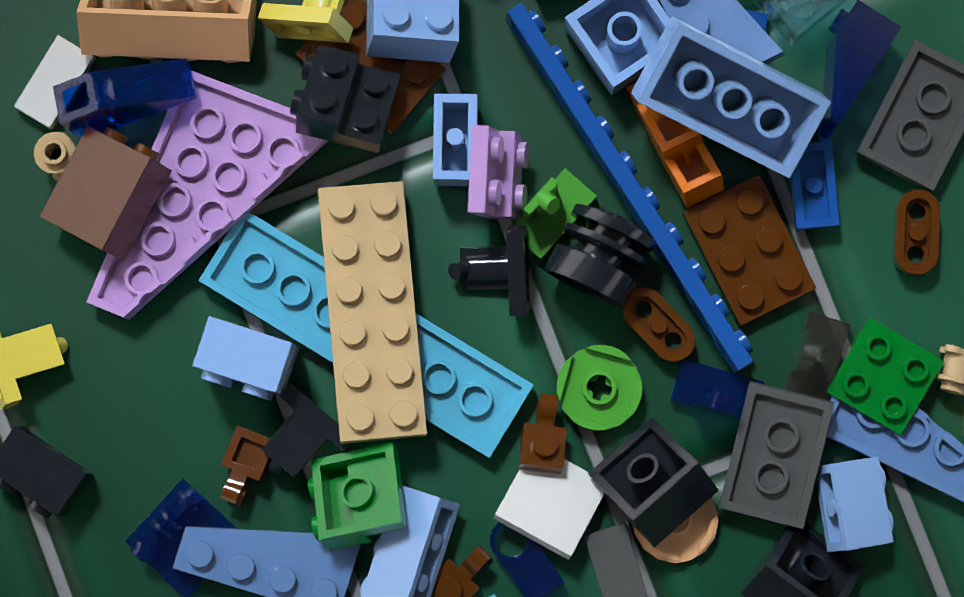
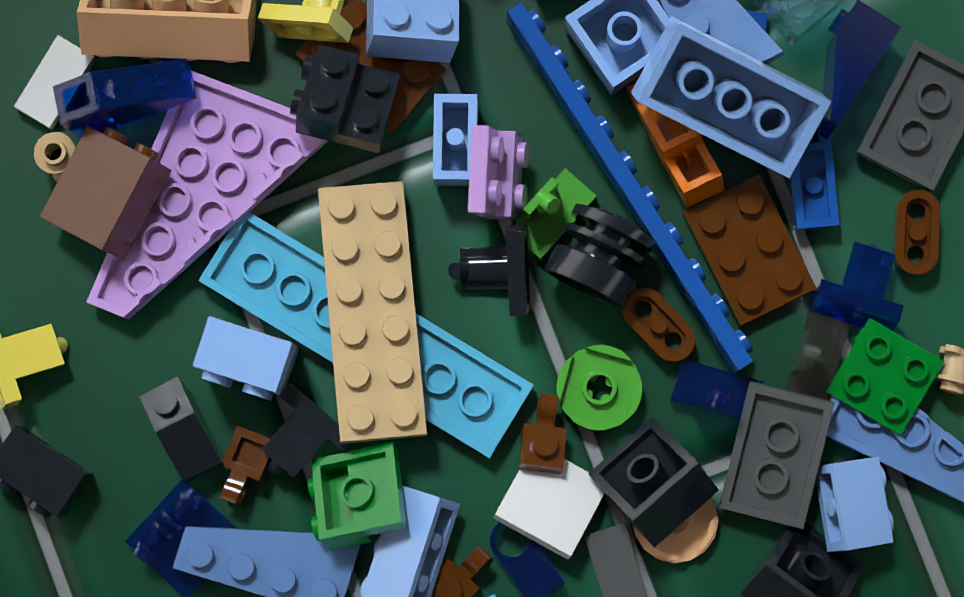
none -> black slope [139,376,224,484]
none -> clear blue piece [808,241,904,331]

